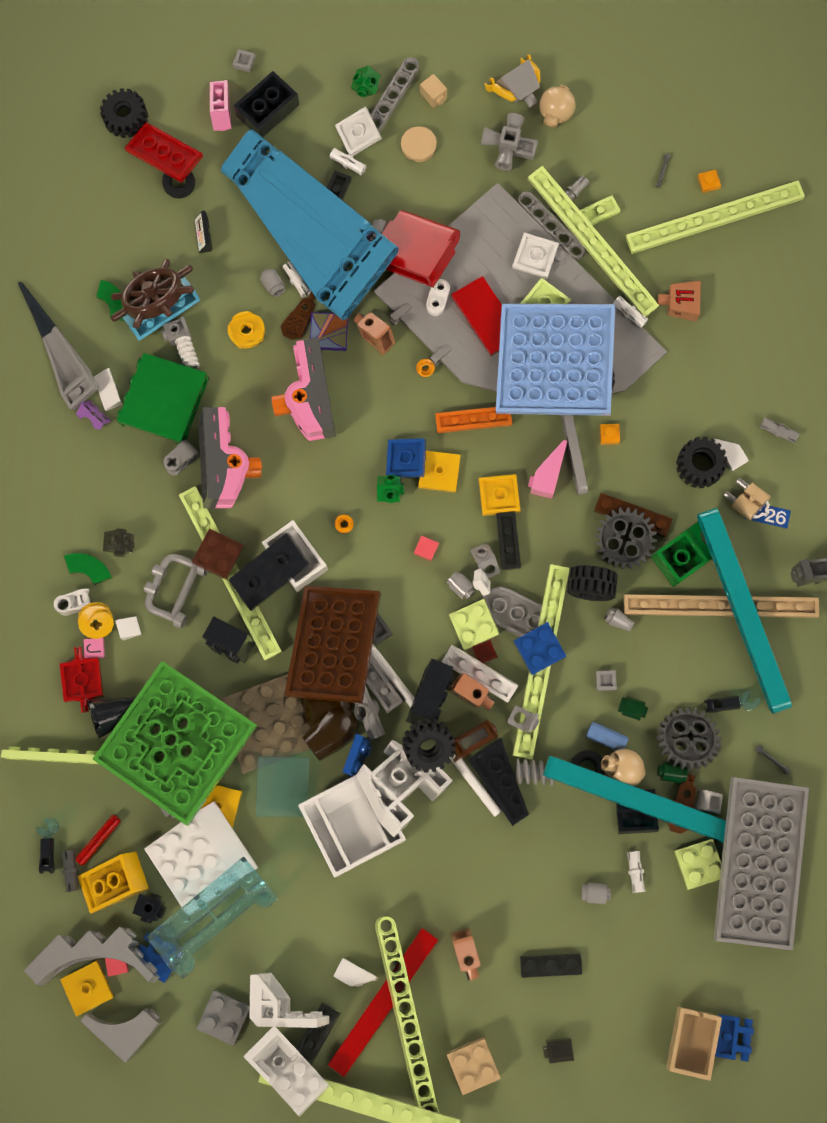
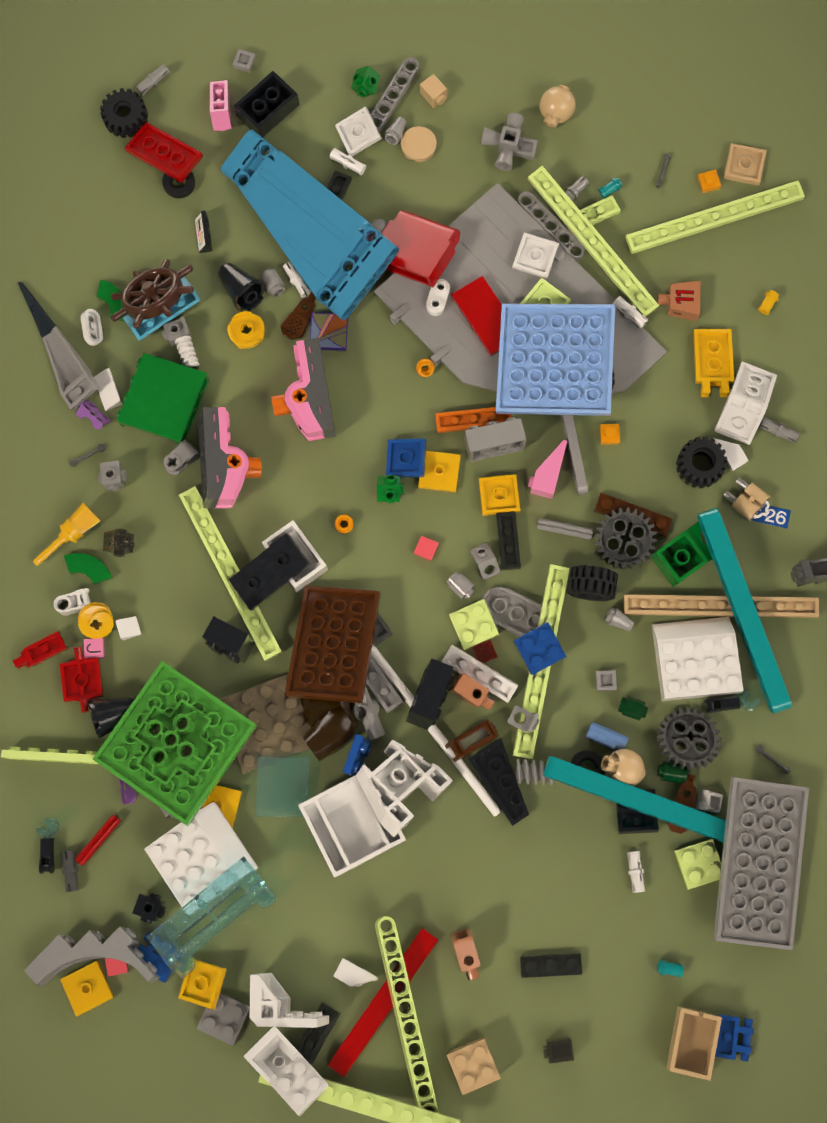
yellow slope [78,852,149,914] -> none
light grey arch [81,1008,162,1063] -> none
light grey bar [144,554,208,629] -> none
copper plate [192,528,244,580] -> none
nougat torso [354,312,396,355] -> none
black tyre [402,718,456,773] -> none
white plate [473,568,491,596] -> none
light grey torso [484,55,540,108] -> none
light grey brick [581,883,611,905] -> none
none -> red hinge [12,631,68,669]
none -> yellow piece [33,503,100,566]
none -> dark grey hinge [69,444,105,467]
none -> white plate [81,309,103,346]
none -> light grey brick [98,461,127,491]
none -> medium lavender piece [119,778,137,804]
none -> light grey pin [136,64,170,96]
none -> yellow plate [178,958,227,1009]
none -> black cone [218,263,267,312]
none -> light grey cone [385,117,406,145]
none -> light grey brick [464,417,526,463]
none -> light grey axle [537,518,593,540]
none -> teal pin [598,177,623,199]
none -> white slope [652,617,744,701]
none -> teal pin [657,959,684,978]
none -> yellow tile [693,329,734,397]
none -> white bracket [714,361,777,445]
none -> tan tile [723,143,767,186]
none -> yellow pin [758,290,779,315]

